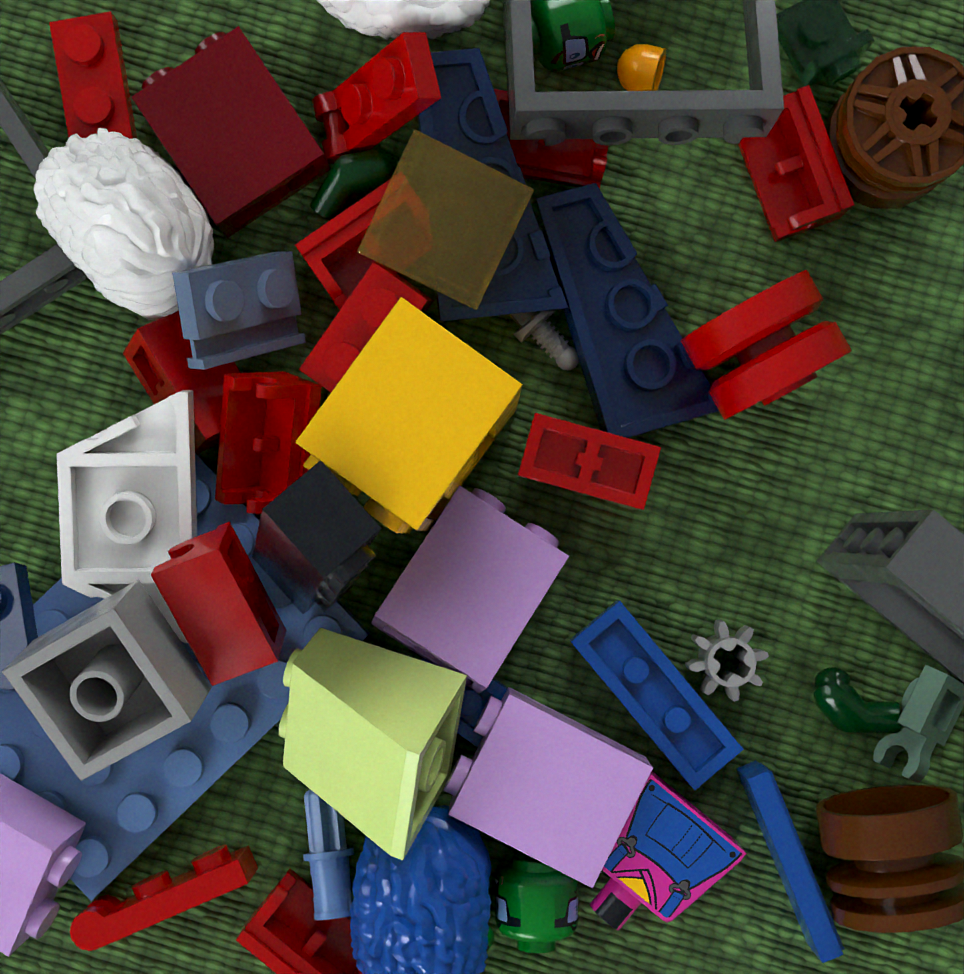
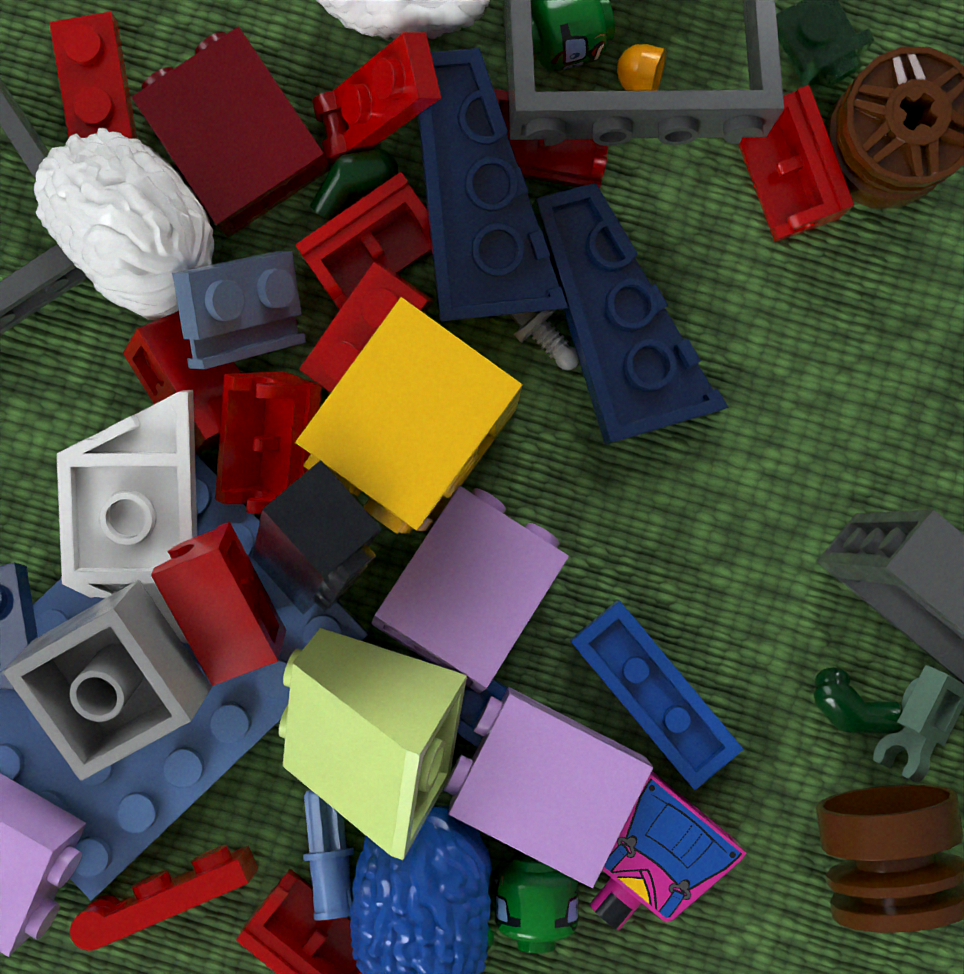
clear yellow tile [357,129,534,310] -> none
red hinge [517,413,661,510] -> none
red wheel [680,270,852,420] -> none
light grey gear [685,619,769,701] -> none
blue tile [736,760,845,963] -> none

